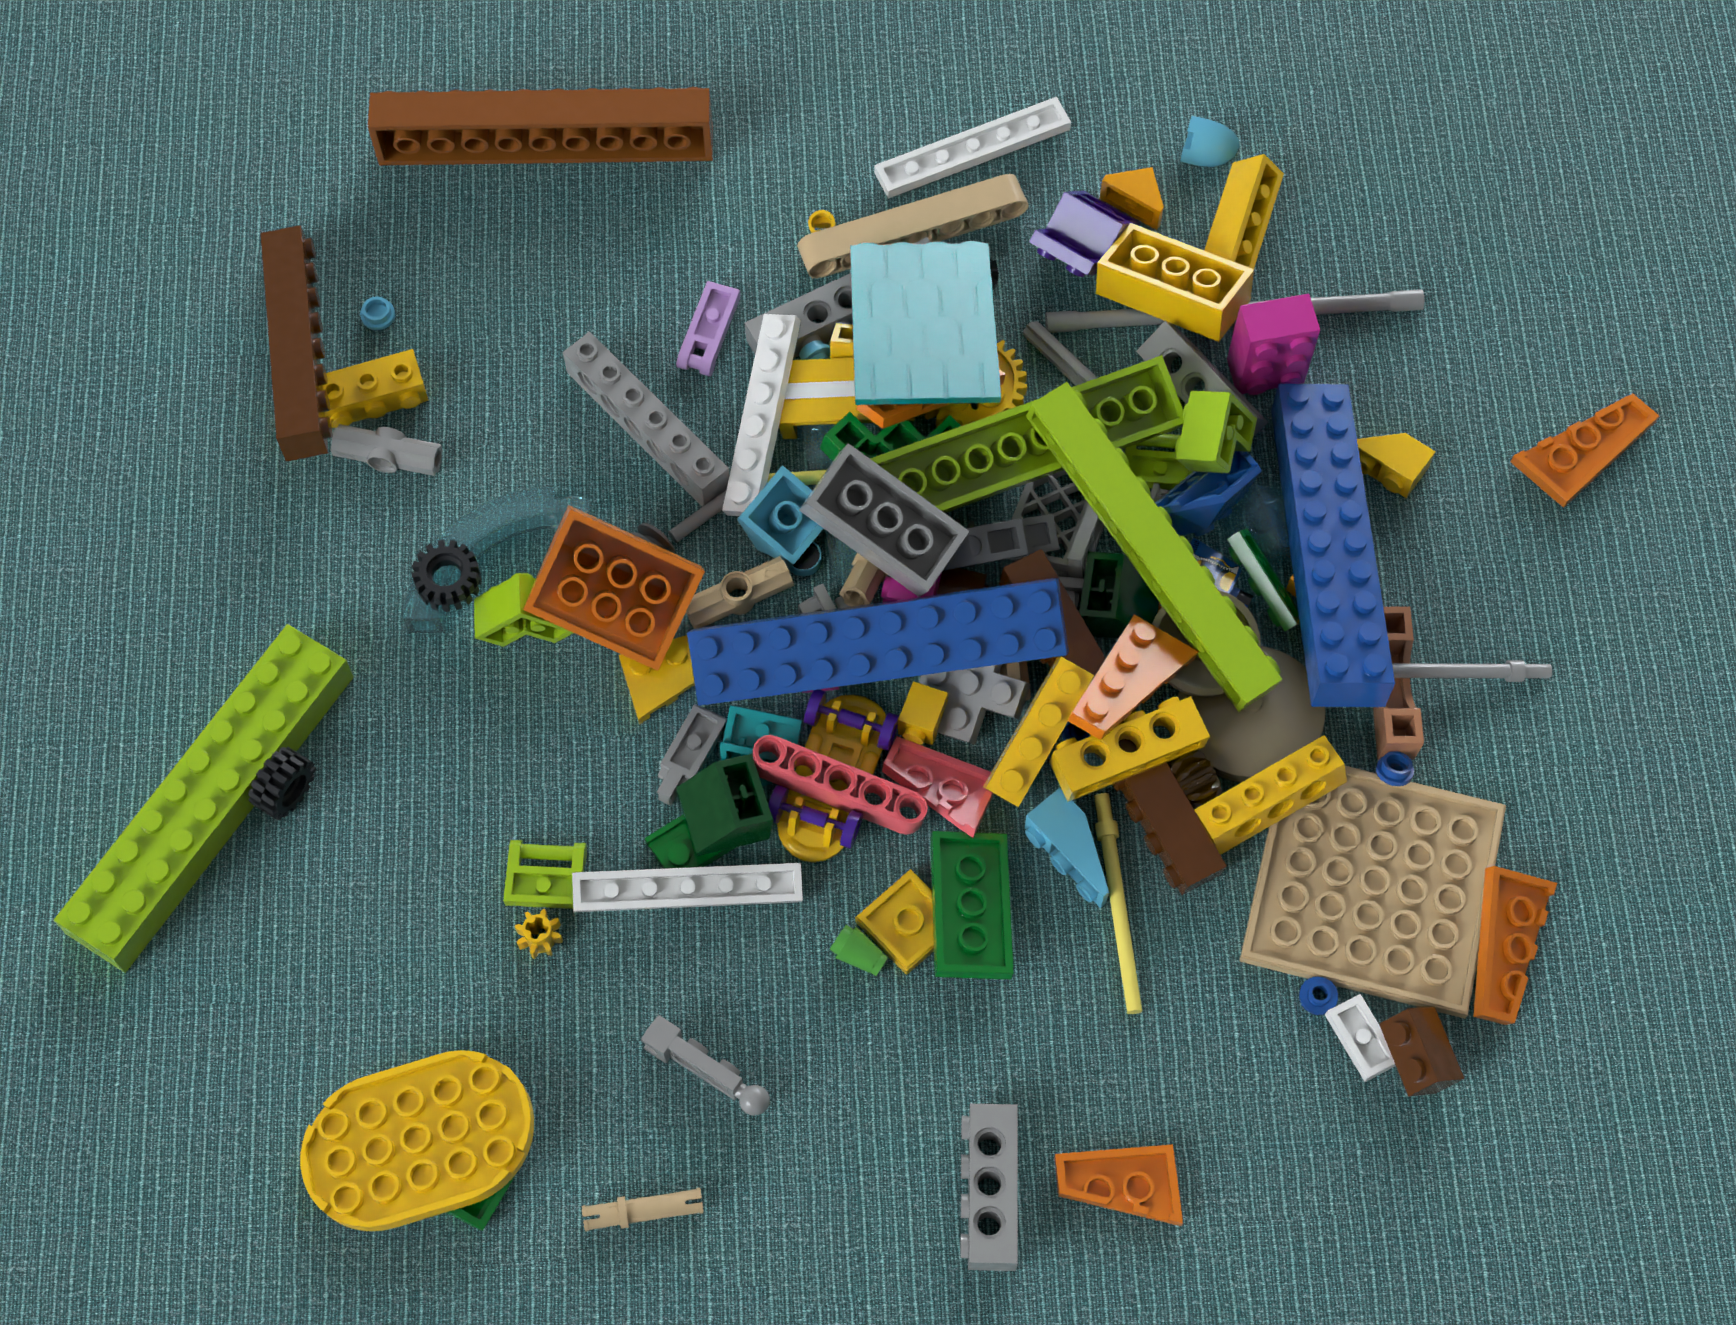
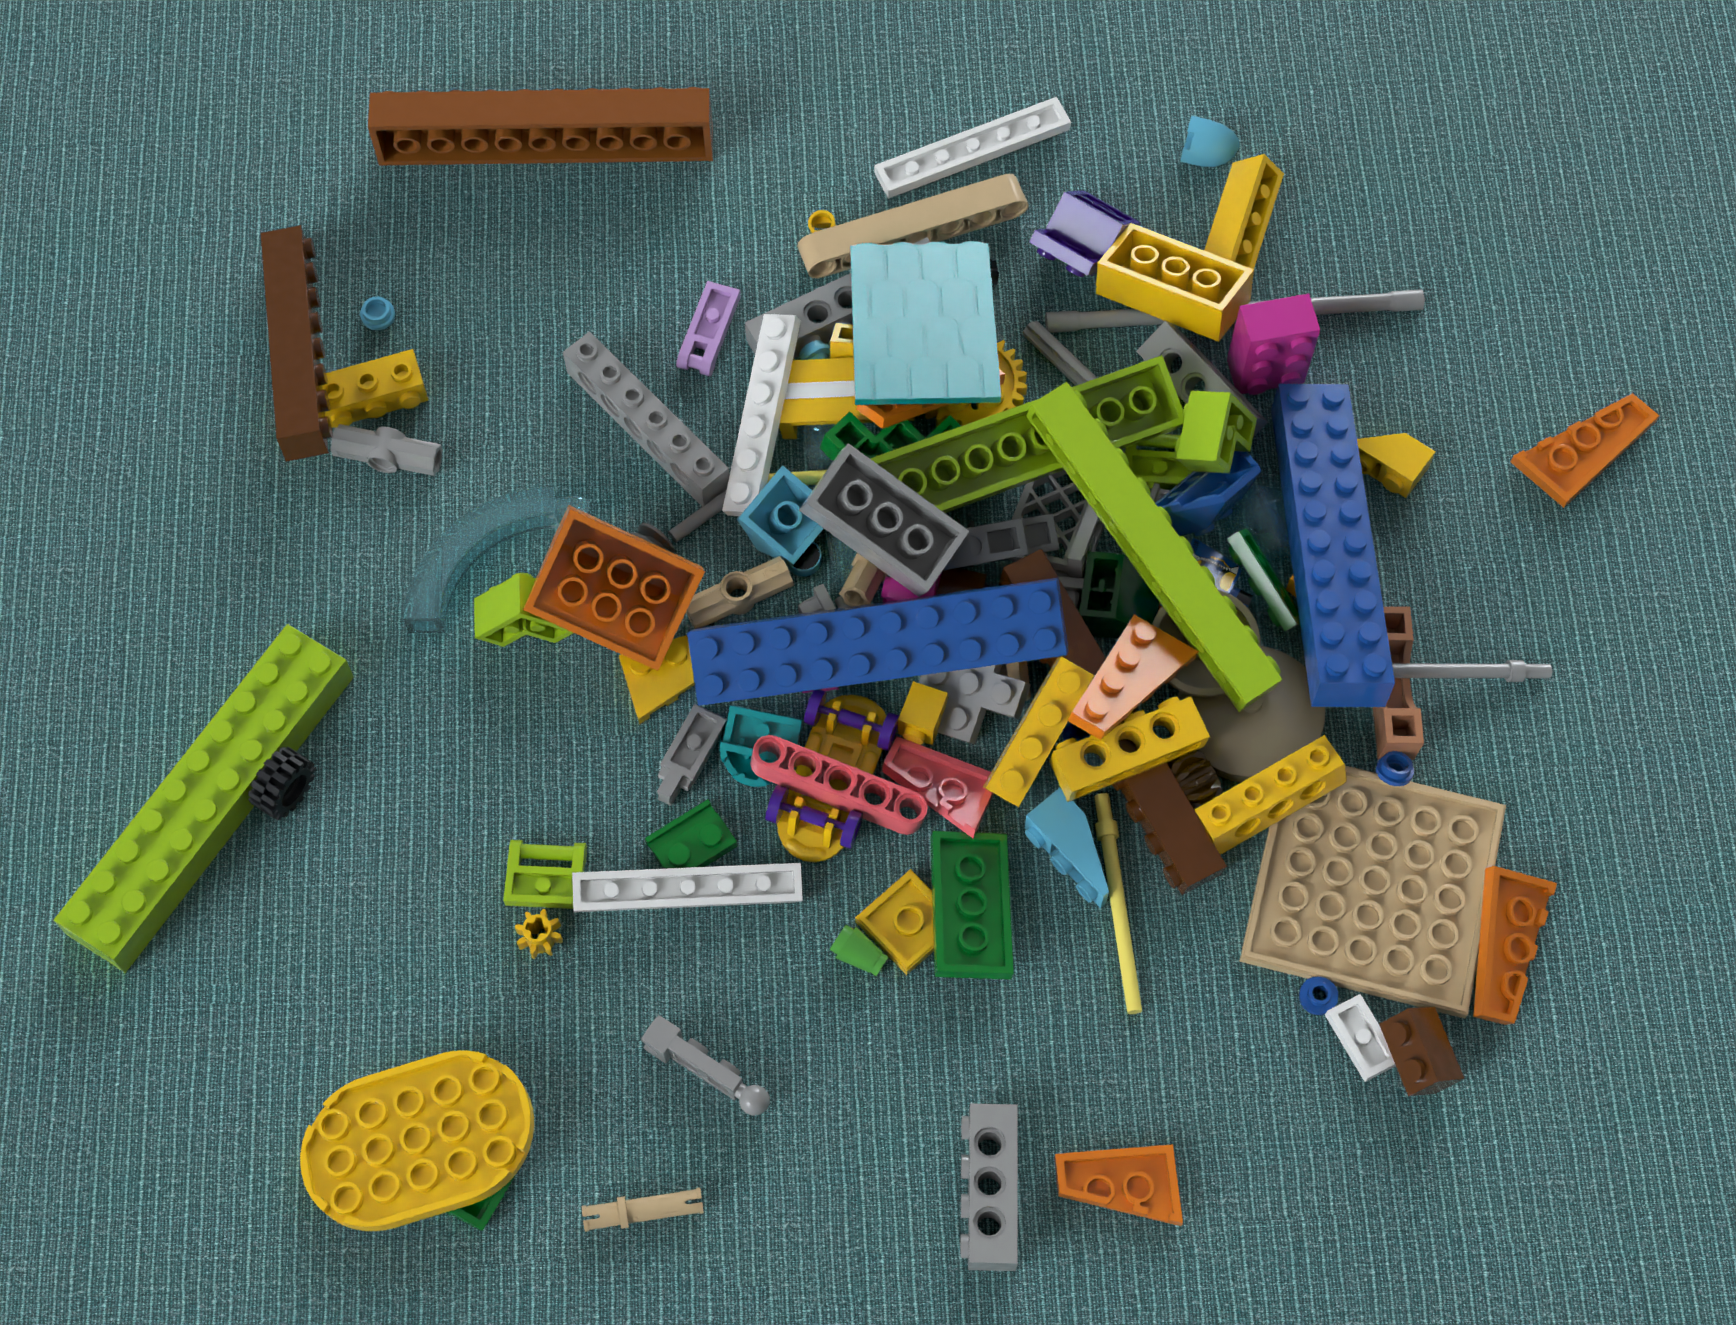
black tyre [412,540,482,612] -> none
dark green slope [676,754,773,856] -> none
light orange slope [1099,167,1164,230] -> none

